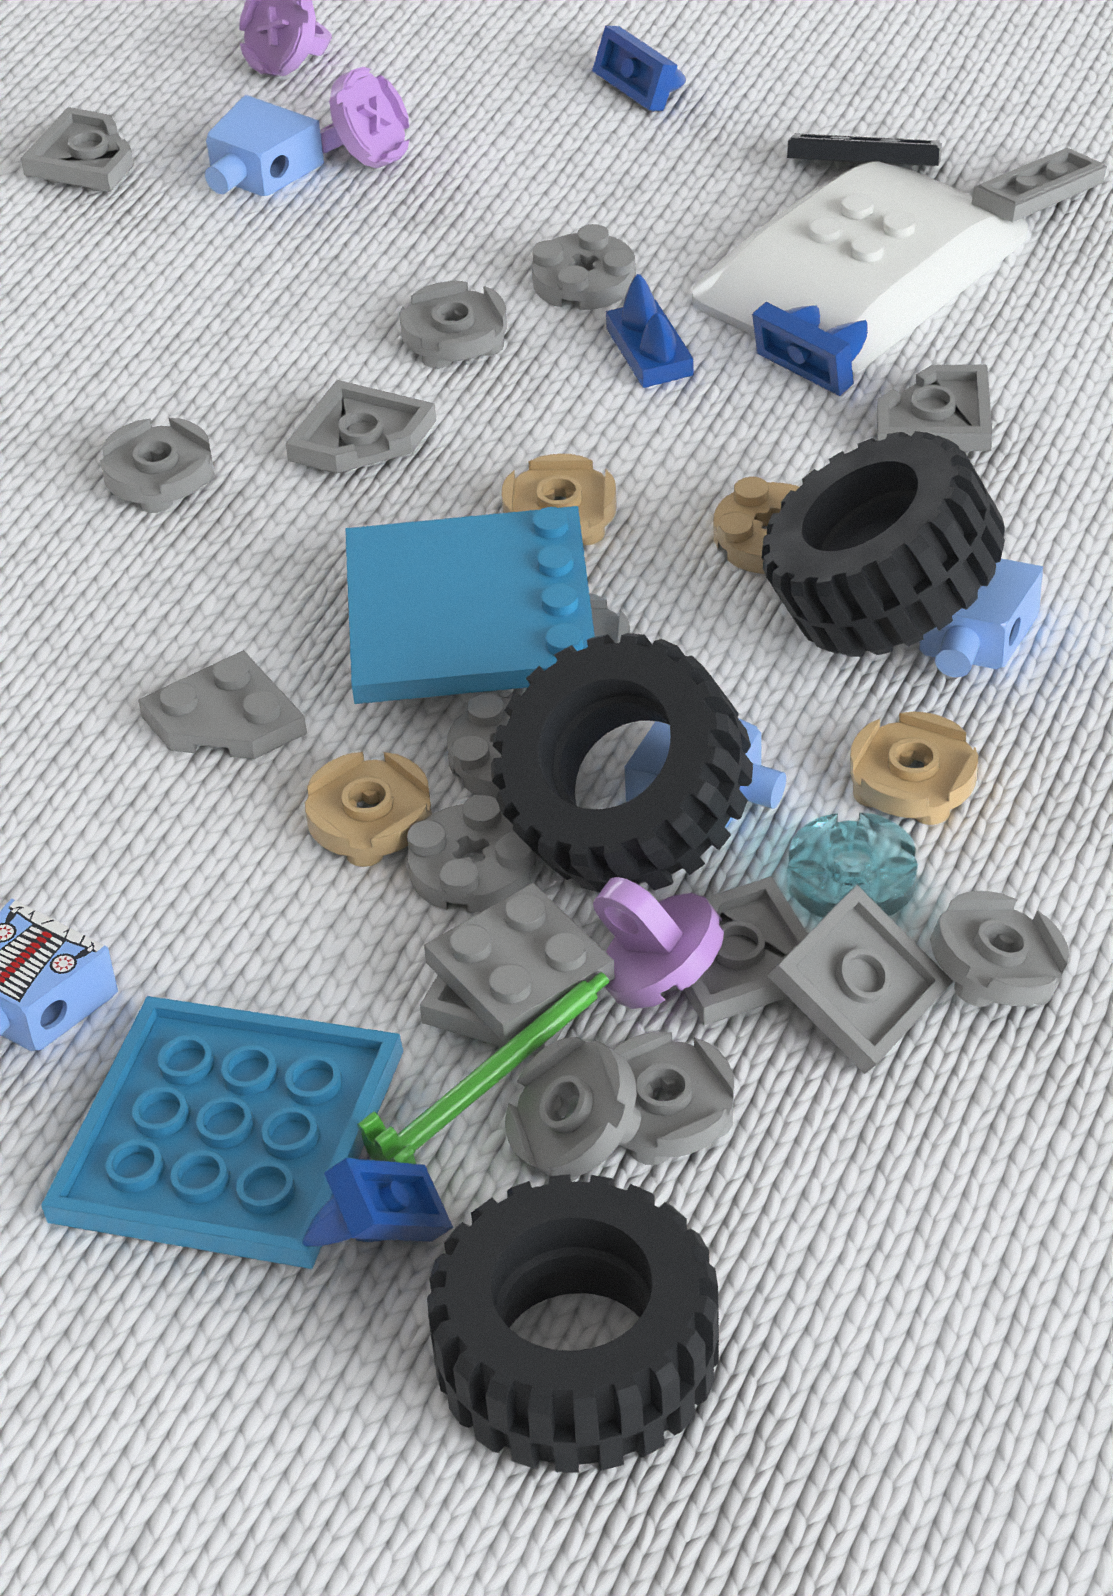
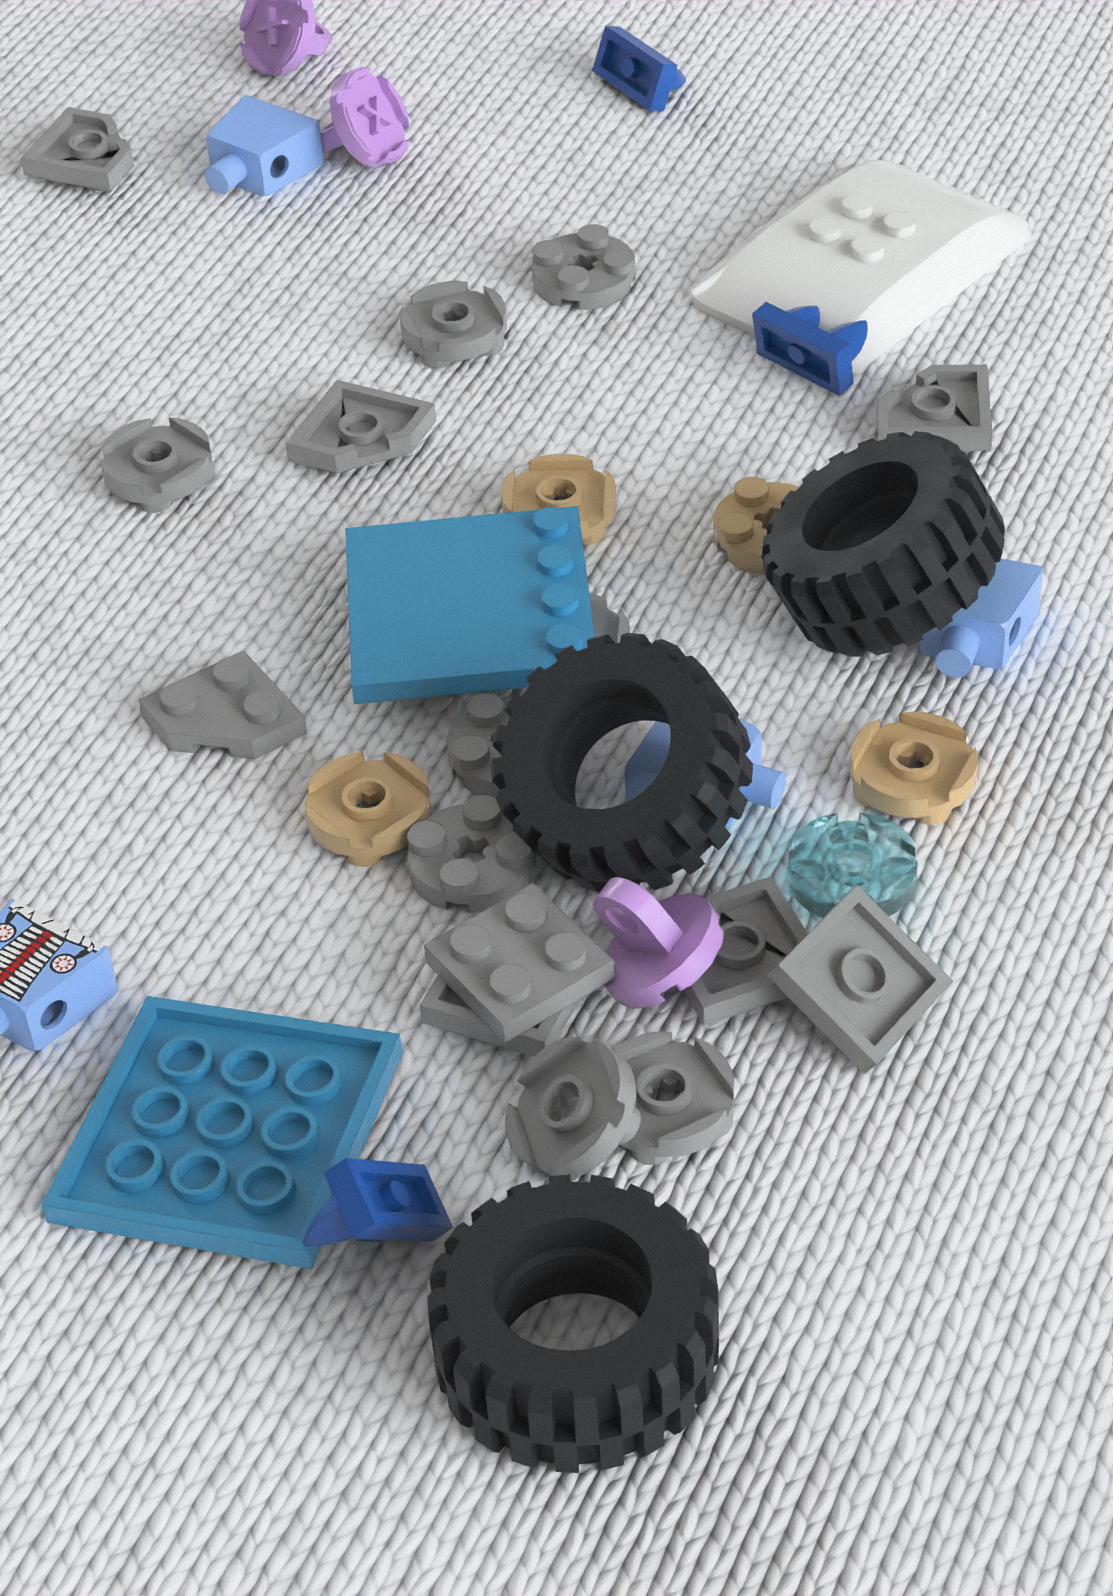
bright green piece [357,972,609,1164] -> none
blue tile [606,274,694,388] -> none
black tile [787,133,942,166] -> none
light grey plate [930,891,1069,1007] -> none
light grey tile [971,148,1107,222] -> none

